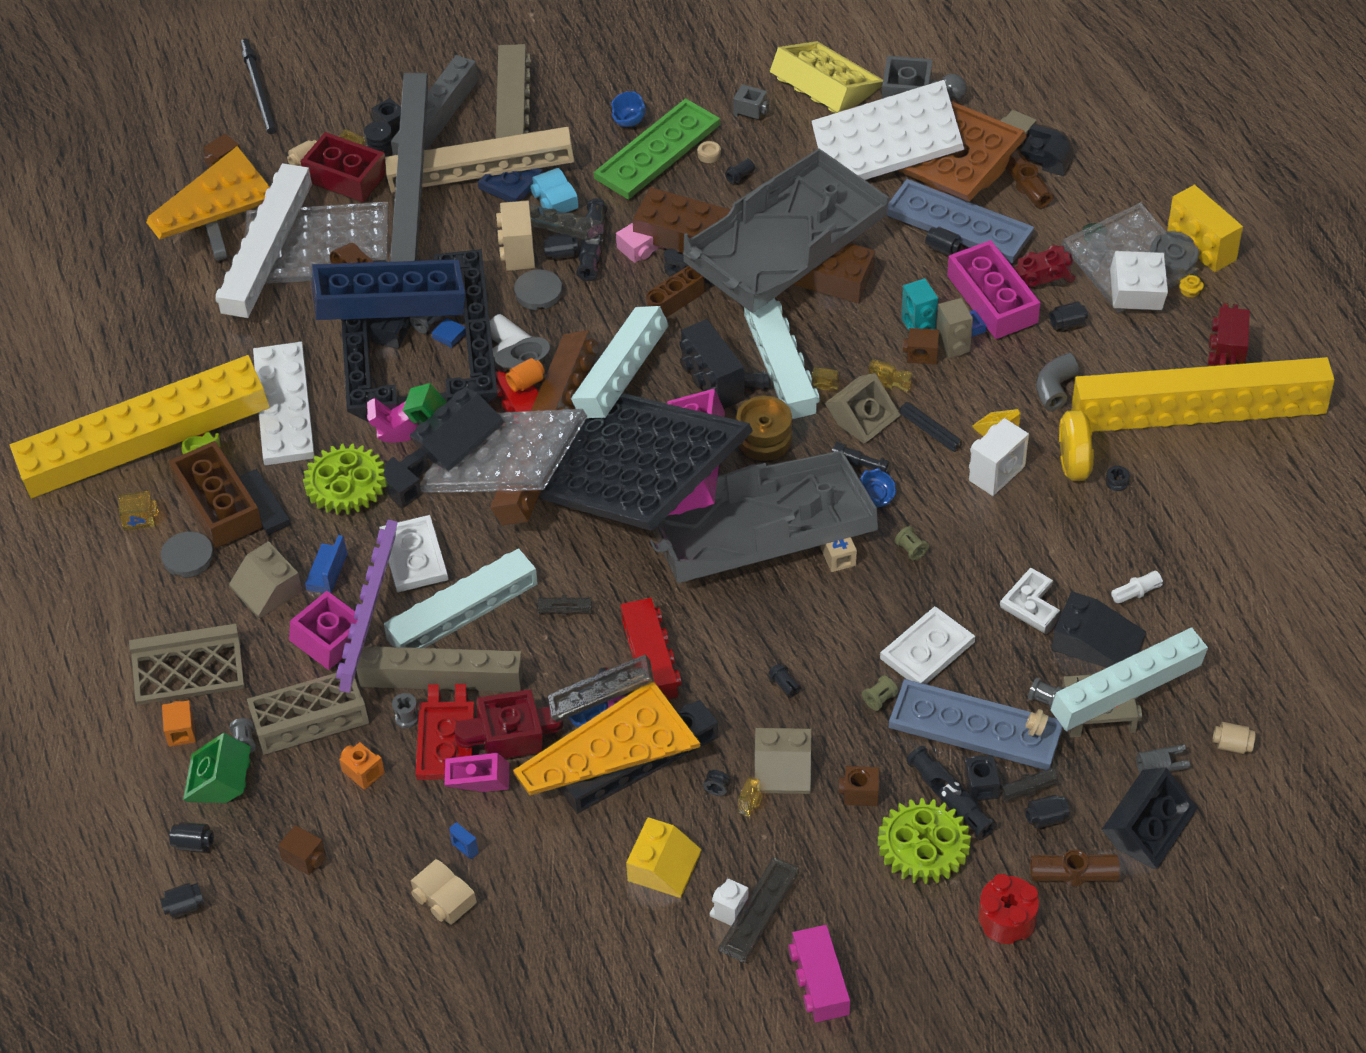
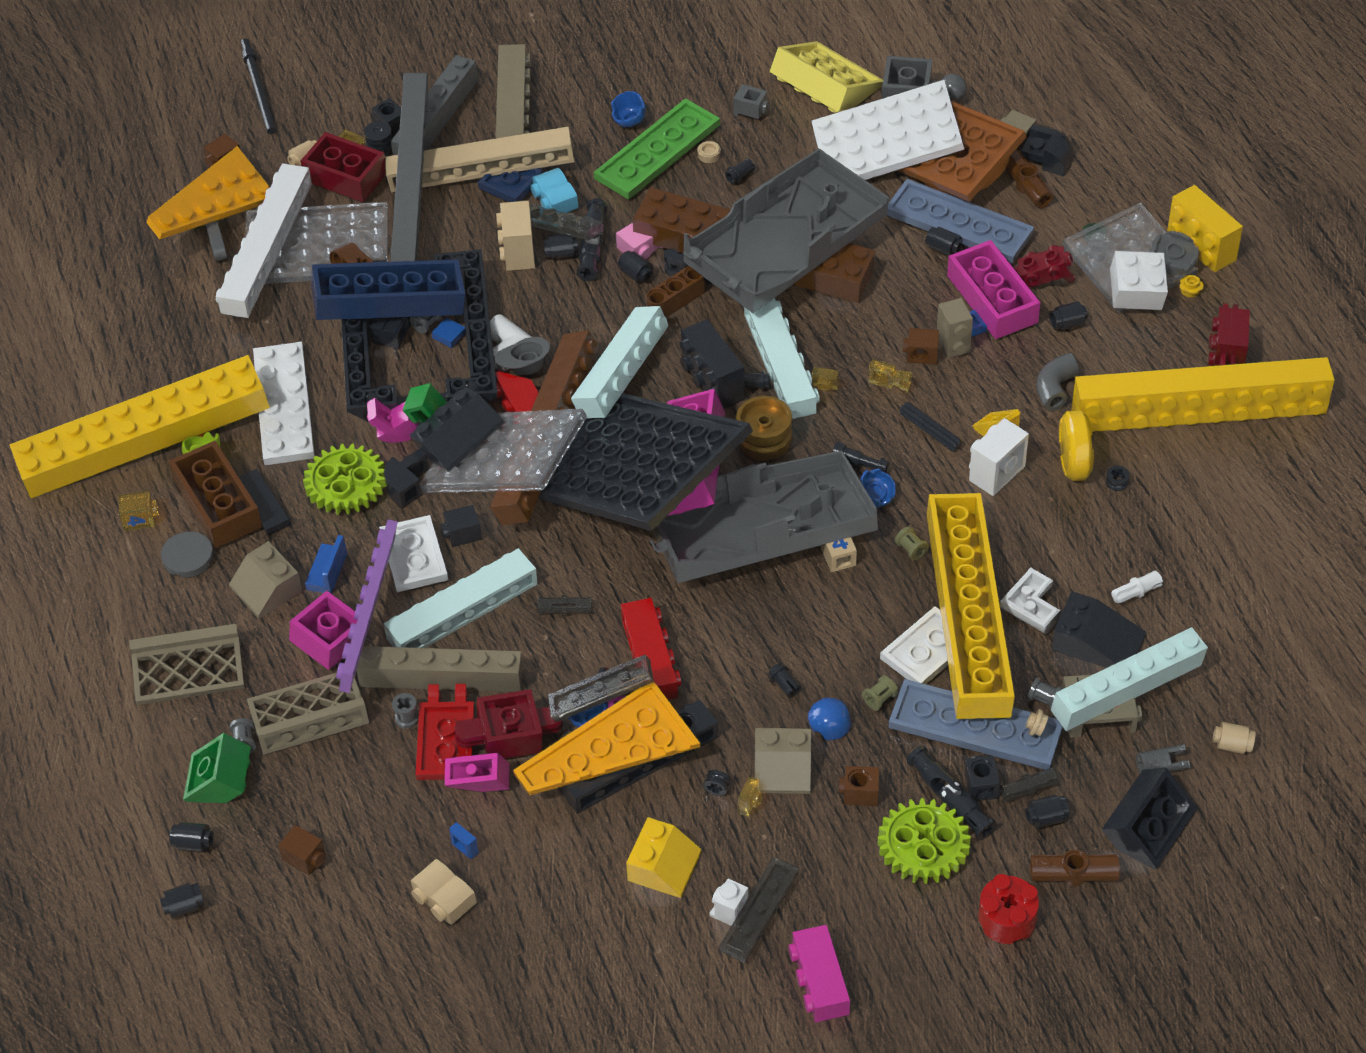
orange brick [162,700,196,747] -> none
orange brick [339,742,385,790] -> none
orange brick [506,358,545,392] -> none
dark grey tile [514,270,562,310] -> none
dark tan slope [825,373,900,443] -> none
teal brick [901,278,938,331] -> none
none -> black brick [440,505,482,547]
none -> black brick [618,251,653,284]
none -> blue hair [808,698,852,740]
none -> yellow brick [927,493,1015,719]

